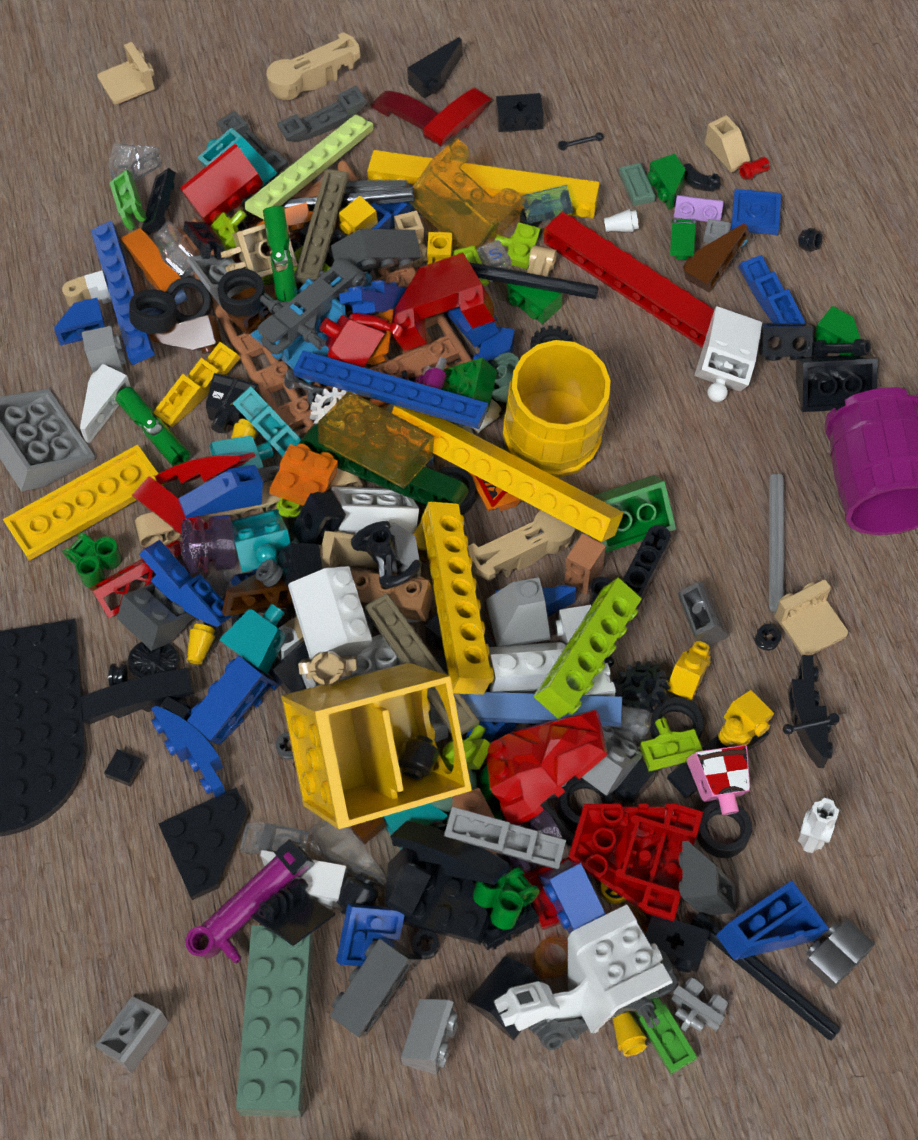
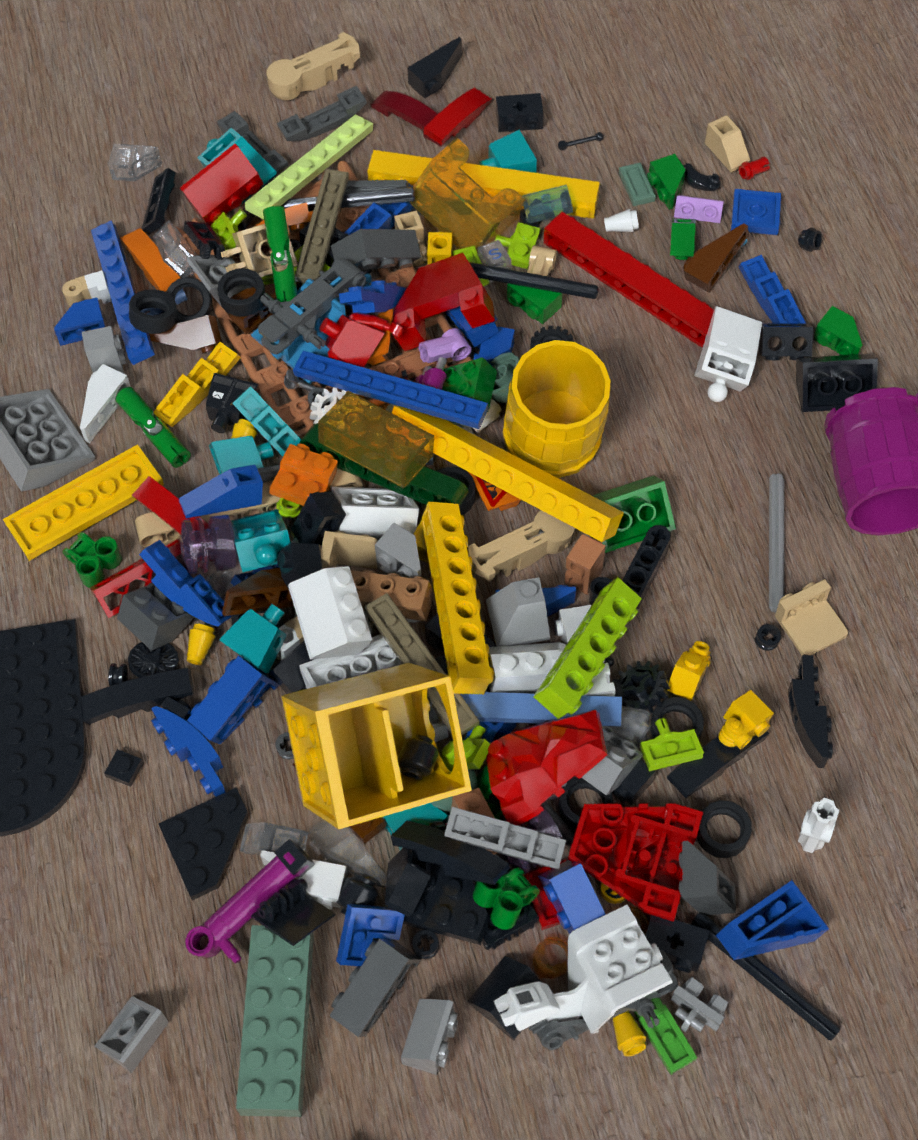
tan bracket [97,42,155,104] -> none
bright green hinge [109,169,147,230] -> none
red slope [155,452,256,484] -> none
dark grey bush [256,559,283,587] -> none
tan plate [298,651,358,685] -> none
yellow brick [339,196,378,236] -> none
black piece [350,521,422,588] -> none
flat silver brick [677,582,729,646] -> none
torso [686,745,750,815] -> none
light grey tile [703,219,731,243] -> none
black hinge [782,713,840,735] -> none
flat silver brick [805,919,875,990] -> none
black bar [812,339,871,357] -> none
none -> lavender piece [419,328,472,363]
none -> teal torso [479,130,537,173]

